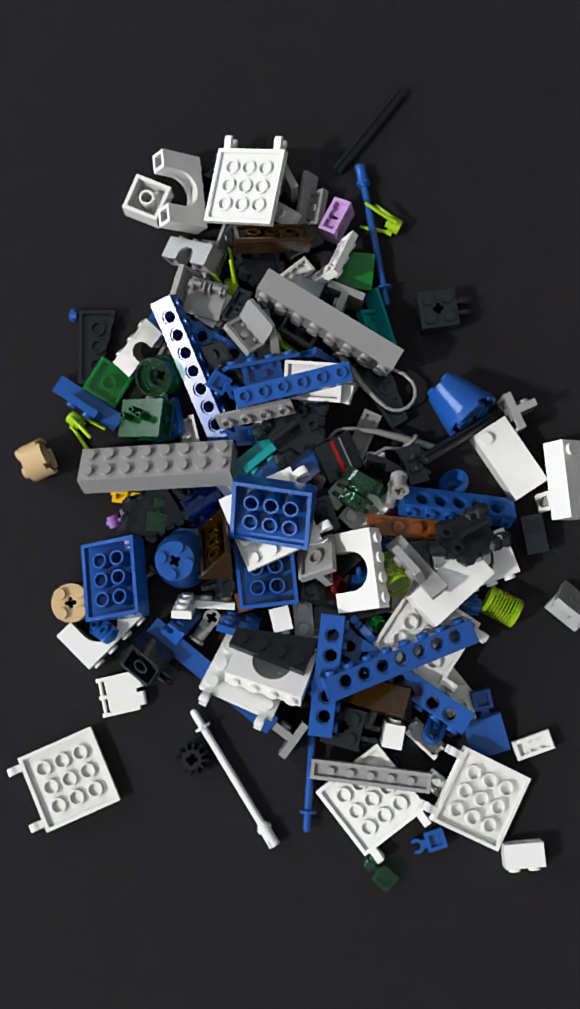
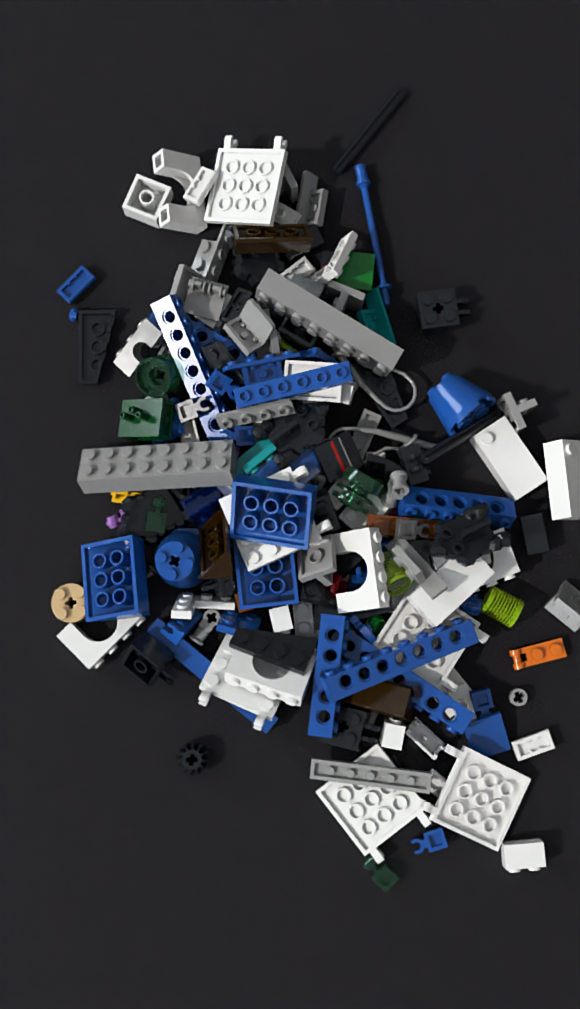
white plate [7,726,121,833] -> none
tan brick [15,438,58,482] -> none
blue bracket [52,376,120,432] -> none
lime plant [66,410,106,449] -> none
green tile [82,356,134,409] -> none
blue plate [89,621,118,644] -> none
white plate [95,672,148,718] -> none
light grey arch [161,236,223,274] -> none
white bar [190,709,280,849] -> none
lime plant [212,247,240,296] -> none
light grey bracket [272,719,309,759] -> none
blue bar [299,673,323,833] -> none
lavender brick [318,197,355,245] -> none
lime plant [359,202,403,237] -> none
blue plate [422,707,448,745] -> none
blue piece [438,469,469,493] -> none
white slope [535,490,551,513] -> none
none -> blue plate [56,265,96,305]
none -> plate [175,397,212,423]
none -> white plate [183,166,219,206]
none -> flat silver plate [394,518,429,540]
none -> light grey bush [508,688,528,706]
none -> orange plate [509,638,567,670]

